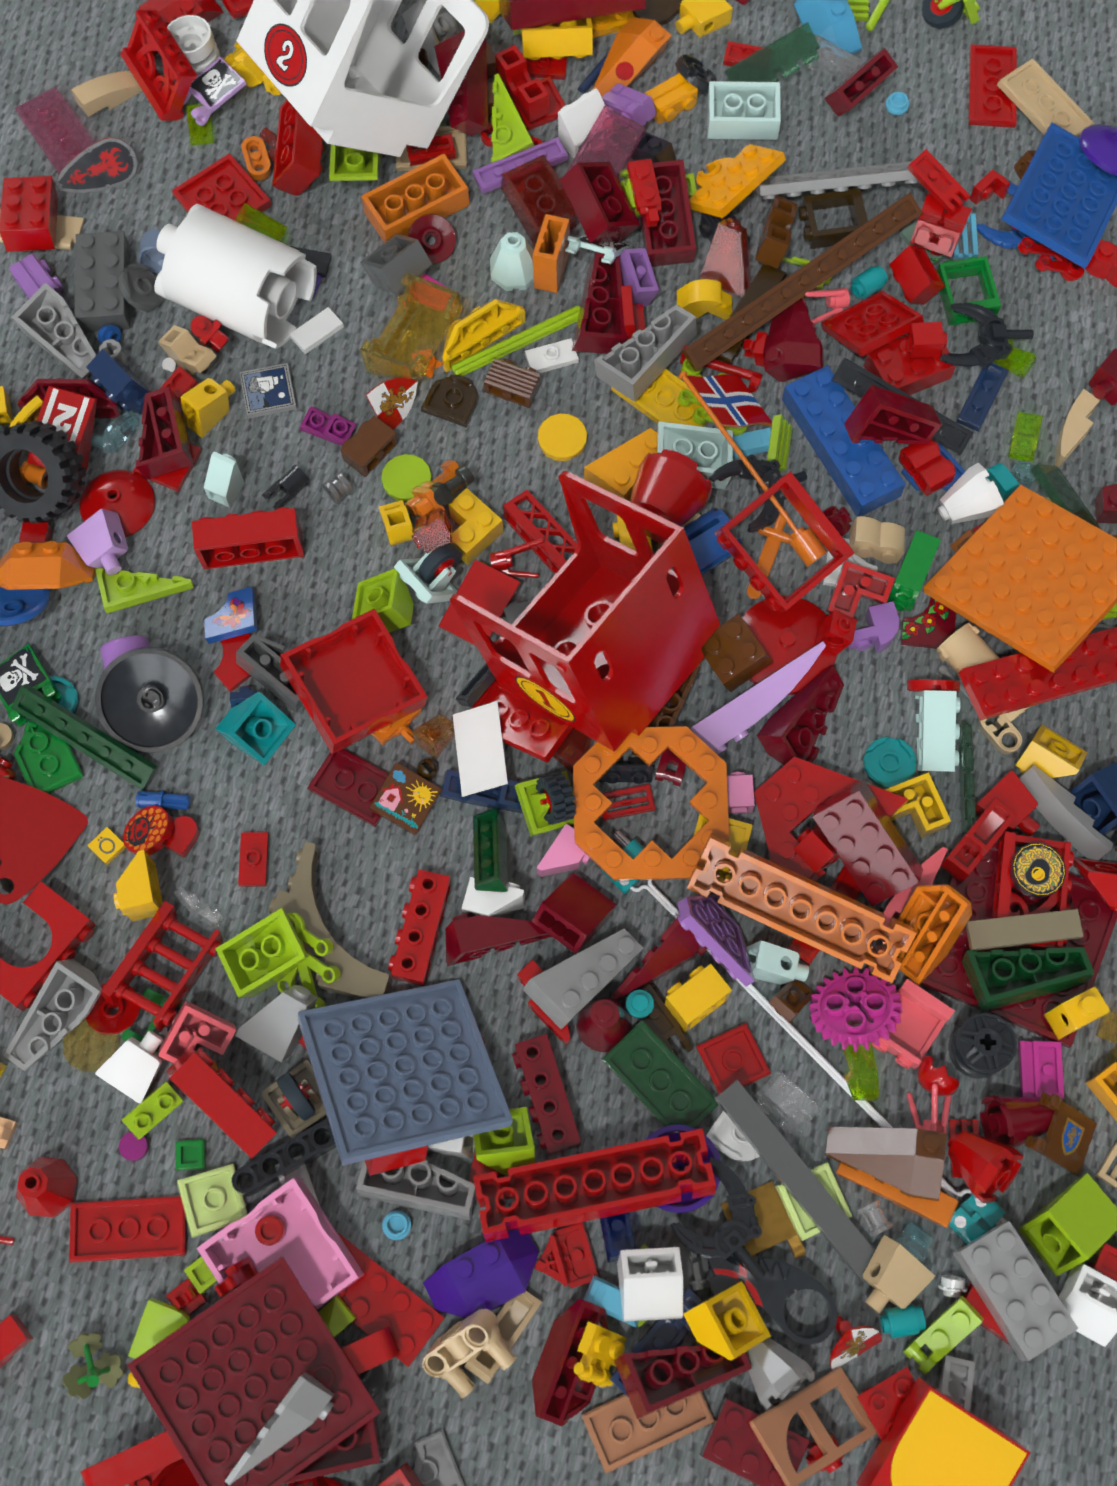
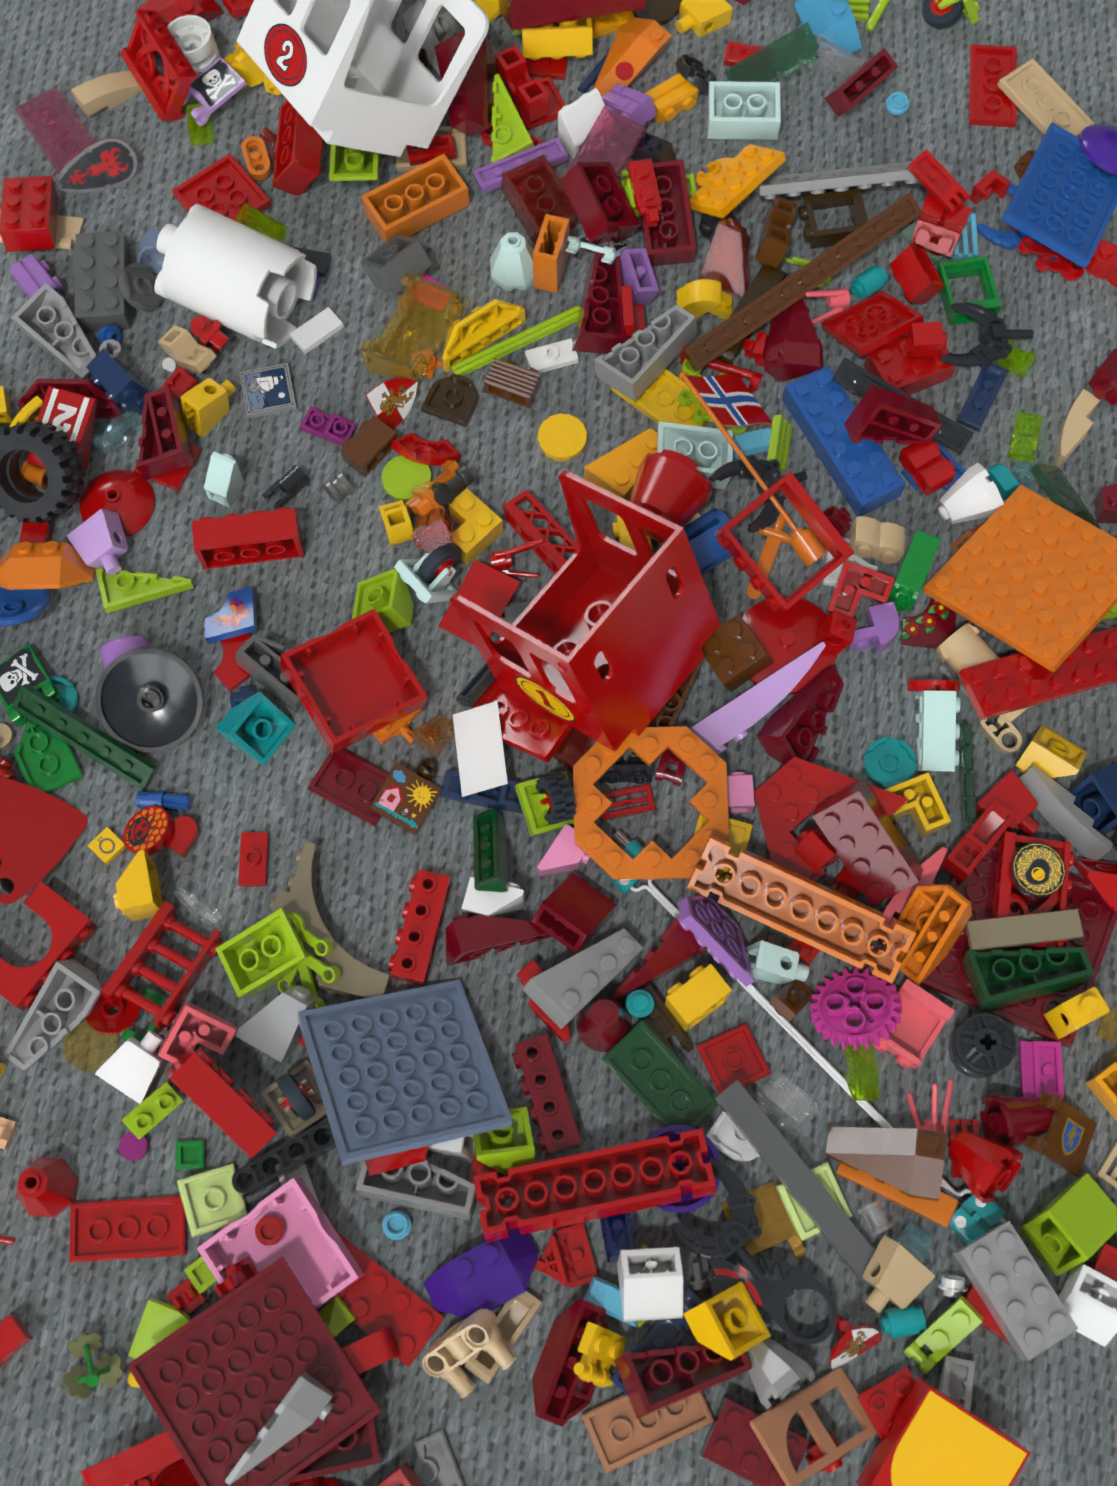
dark red dish [408,214,456,264] -> none
red hair [917,1056,960,1096] -> none
none -> red tile [391,433,461,466]

